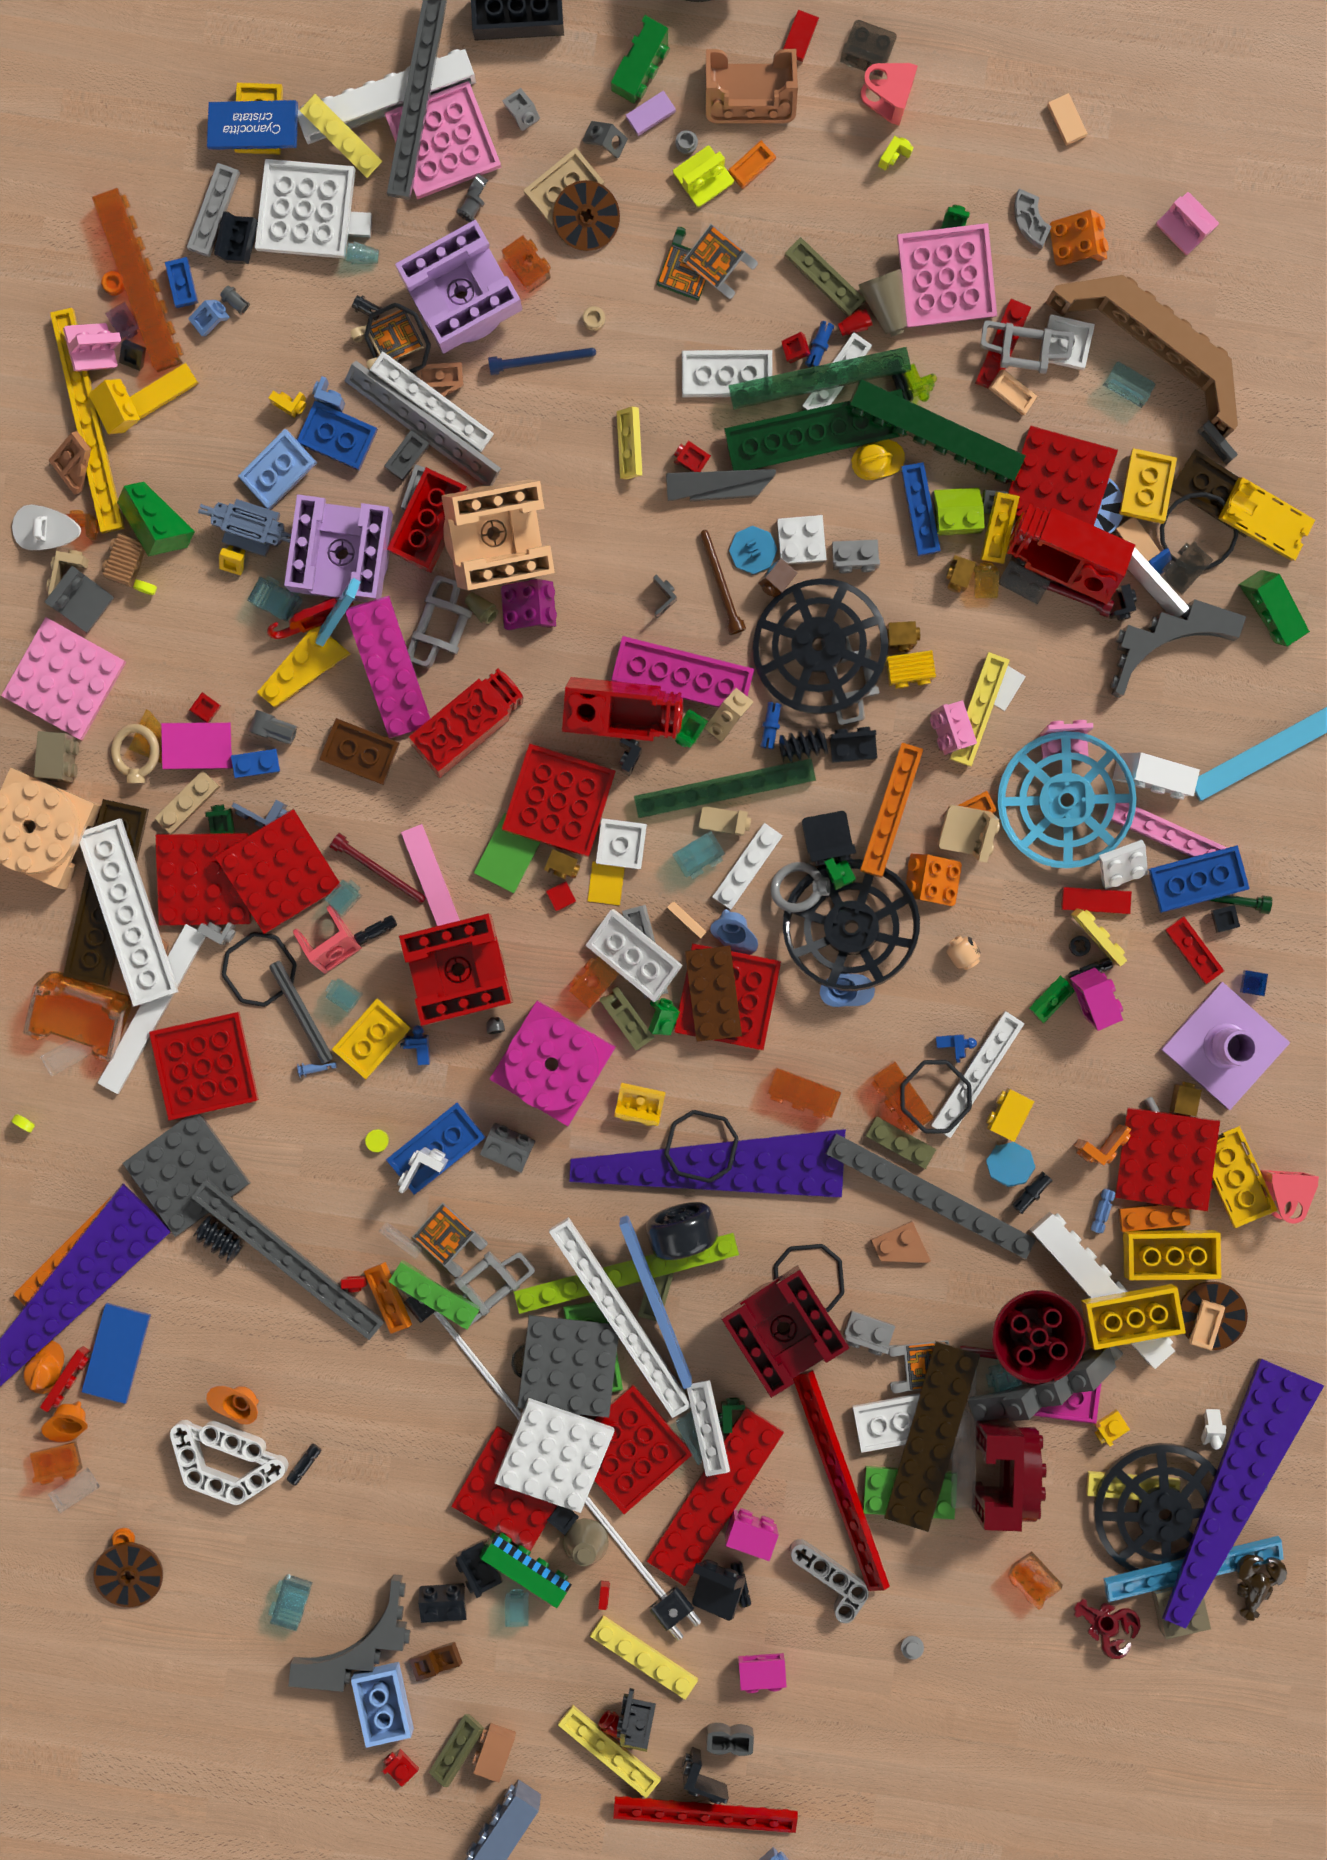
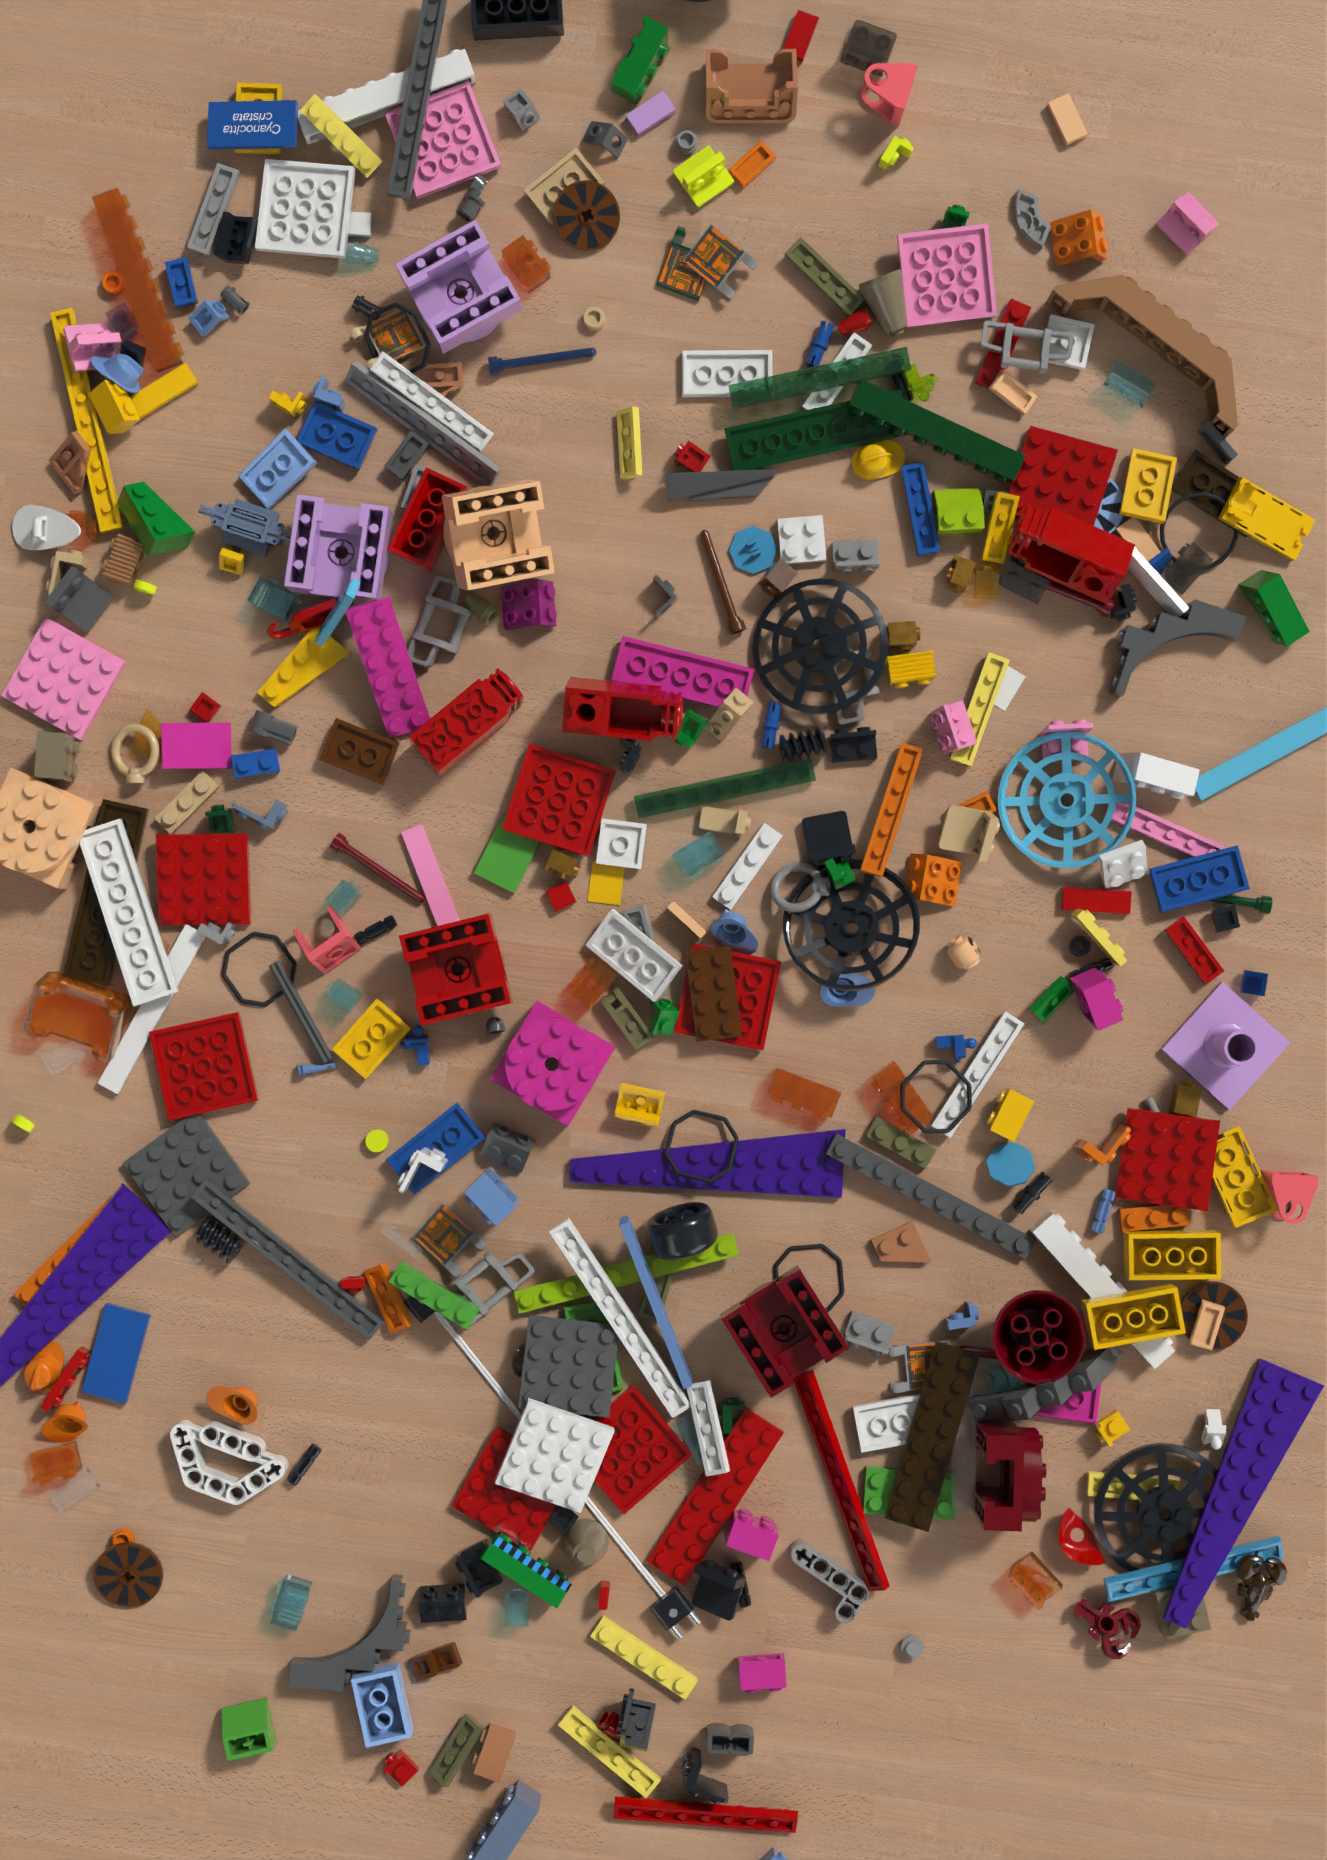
red plate [215,808,342,934] -> none
red plate [781,332,810,364] -> none
none -> medium blue piece [91,354,143,393]
none -> bright green slope [222,1697,277,1761]
none -> medium blue brick [464,1167,521,1226]
none -> medium blue bracket [945,1301,979,1330]
none -> red piece [1058,1508,1105,1565]

